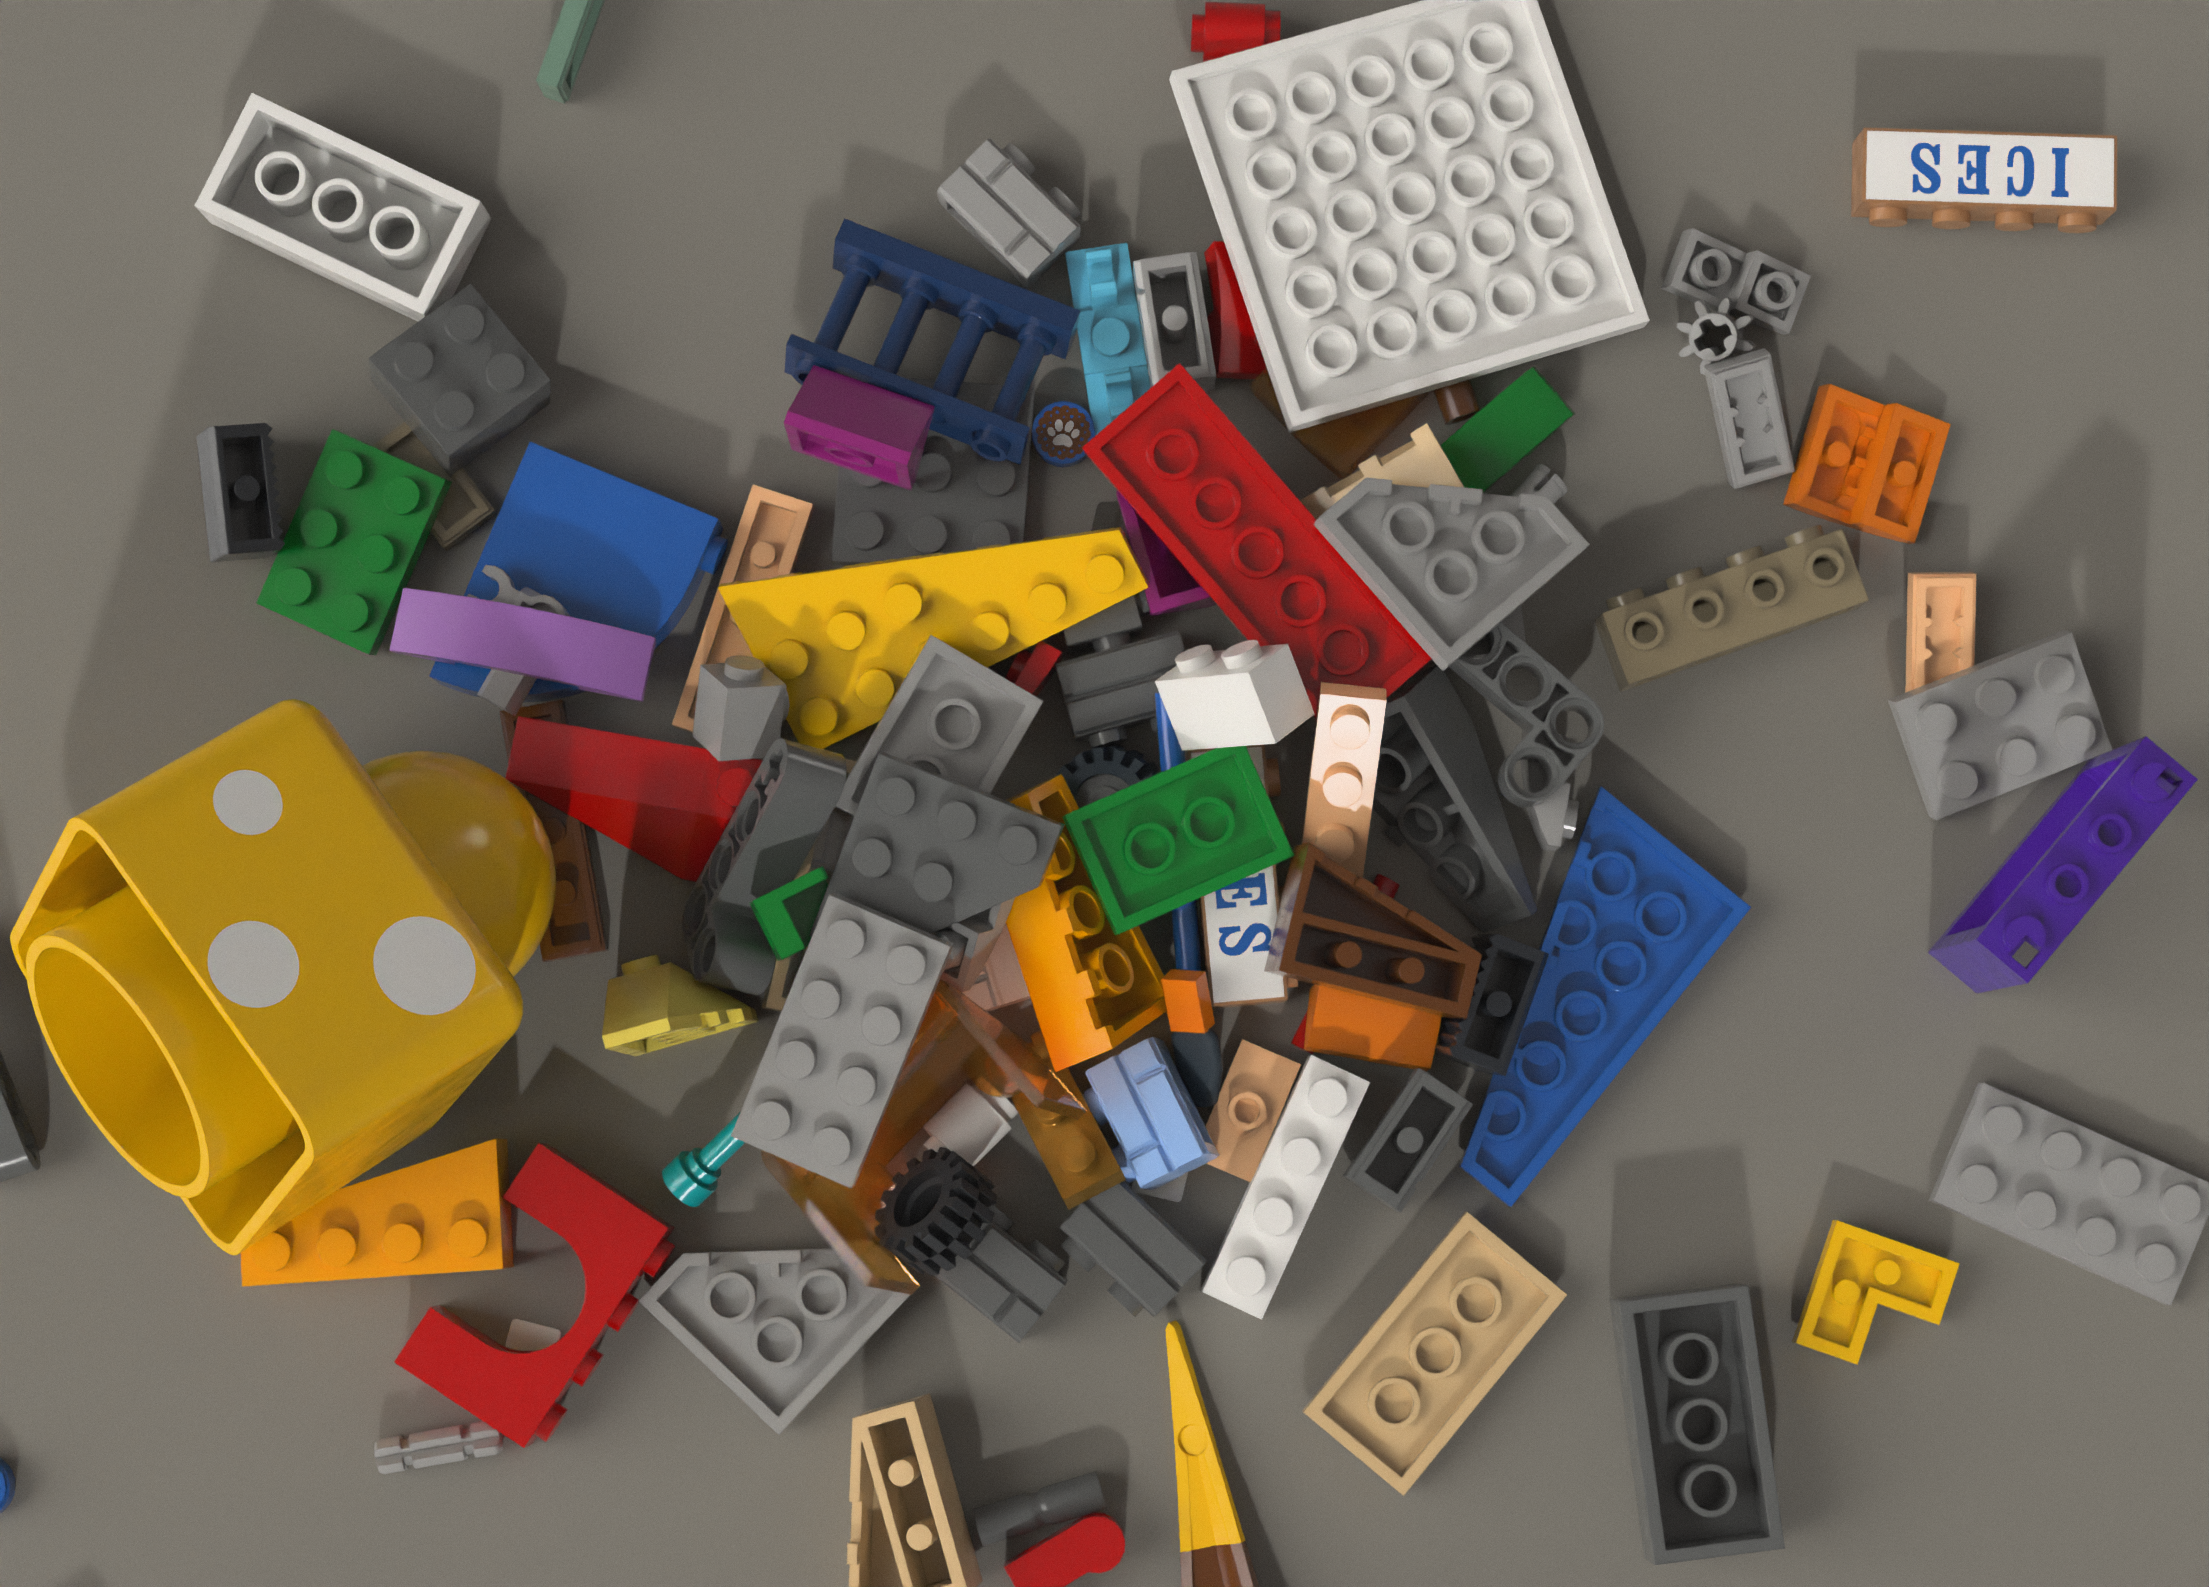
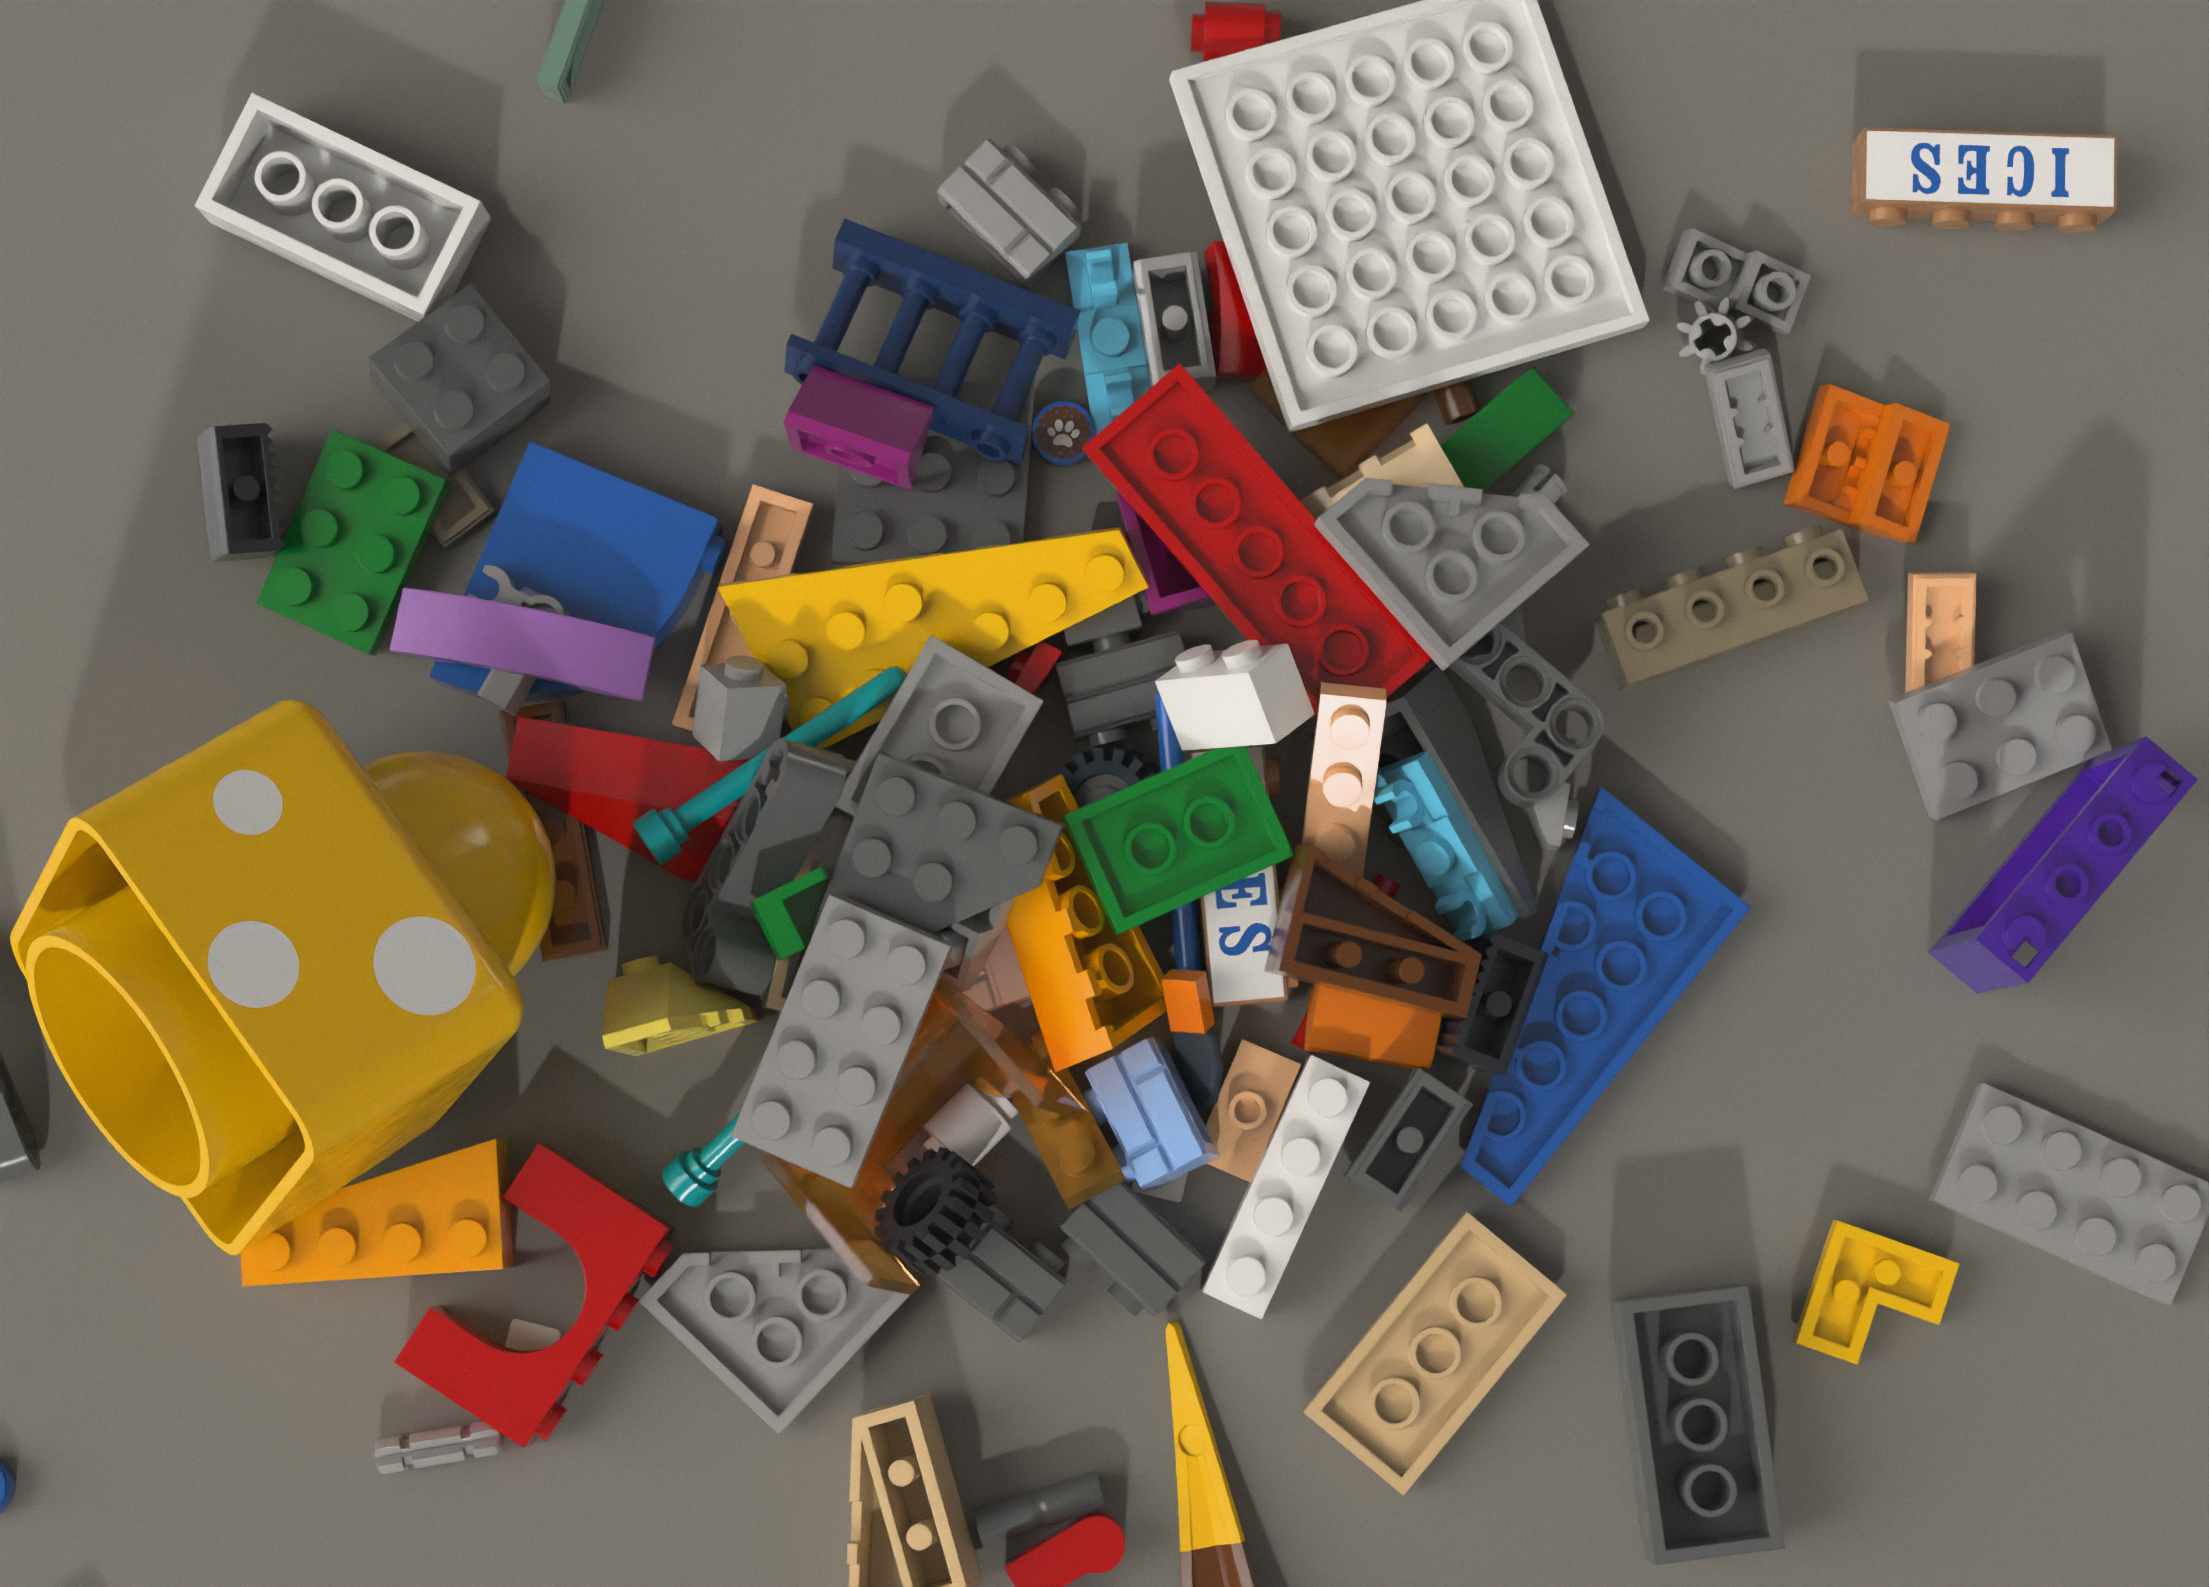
none -> teal piece [632,666,907,866]
none -> medium azure plate [1373,750,1520,942]

